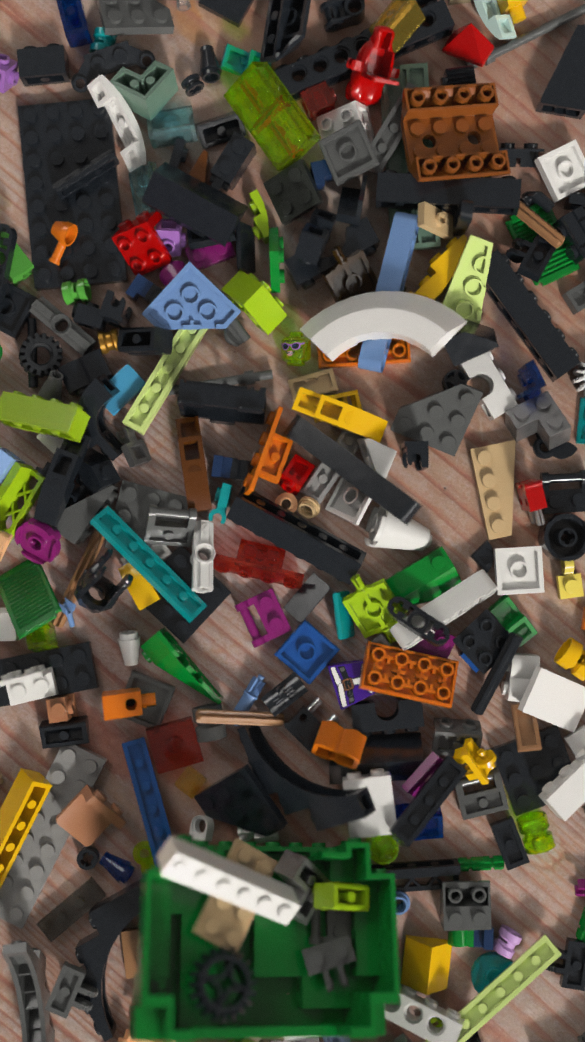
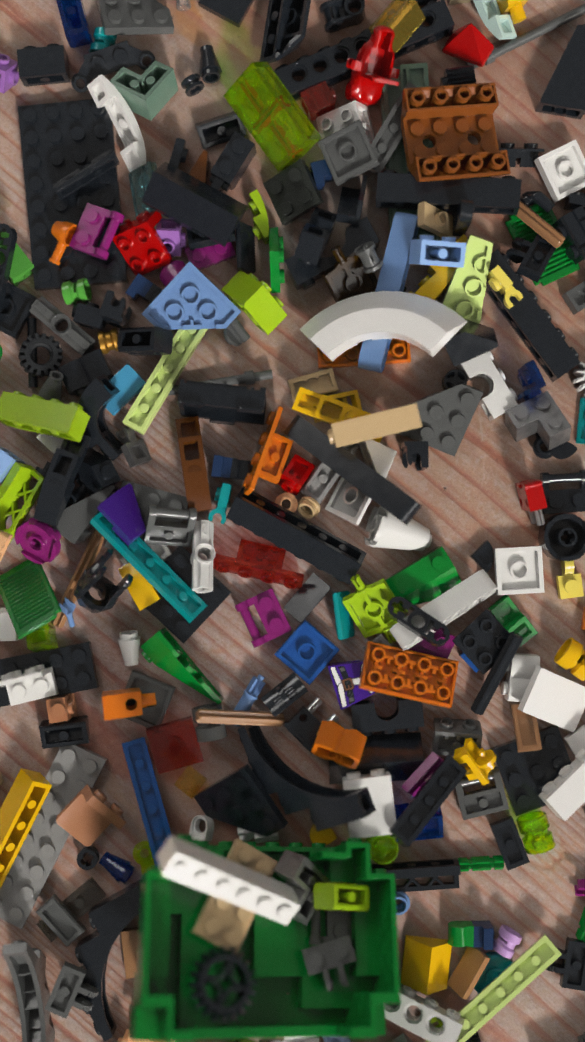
clear light blue slope [147,105,198,149] -> none
teal slope [220,43,271,82] -> none
clear neon green head [281,331,311,366] -> none
dark grey slope [440,880,492,931] -> none
tan wing [469,440,516,540] -> none
none -> dark grey tile [36,894,86,947]
none -> magenta plate [69,203,125,260]
none -> dark purple slope [97,483,146,546]
none -> yellow tile [310,824,337,845]
none -> tan slope [327,403,422,448]
none -> dark grey bush [354,241,384,274]
none -> light blue brick [408,235,466,268]
none -> medium nougat tile [447,947,491,1000]
none -> light yellow plate [487,265,523,309]

